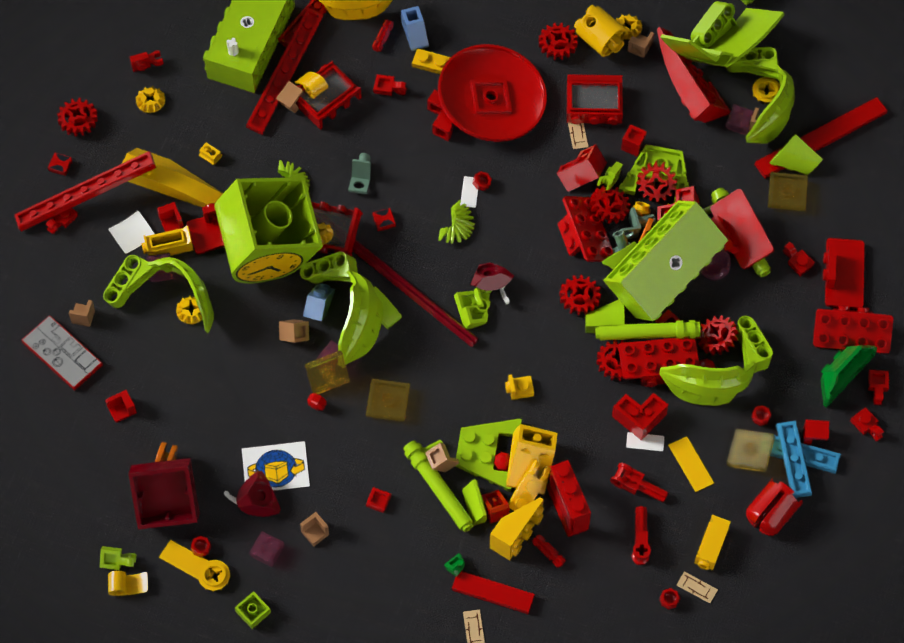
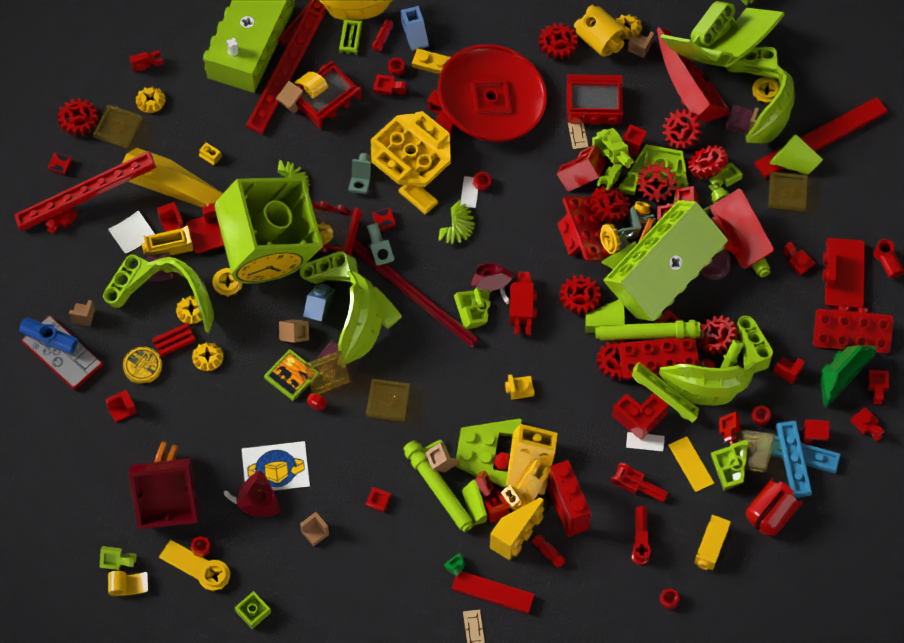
clear pink piece [250,531,284,567] -> none
tan sticker [677,571,718,603] -> none
none -> blue piece [19,317,79,355]
none -> clear yellow plate [93,105,143,149]
none -> yellow tile [123,347,162,384]
none -> red tile [152,323,196,357]
none -> yellow gear [192,341,223,371]
none -> yellow gear [212,268,243,297]
none -> tile [264,349,319,401]
none -> lime tile [339,19,362,55]
none -> sand green bracket [366,223,394,266]
none -> yellow piece [371,111,451,187]
none -> red tile [388,57,405,76]
none -> yellow tile [399,185,438,215]
none -> red tile [475,470,493,497]
none -> yellow piece [501,485,526,510]
none -> red hinge [509,272,537,335]
none -> lime piece [592,128,634,168]
none -> yellow gear [600,223,621,254]
none -> lime plate [632,362,699,423]
none -> red gear [662,109,702,149]
none -> red gear [688,145,729,179]
none -> lime plate [709,162,742,191]
none -> lime slope [711,439,748,491]
none -> red plate [719,411,741,445]
none -> lime axle [720,339,744,368]
none -> red panel [773,357,805,384]
none -> red piece [874,239,904,279]

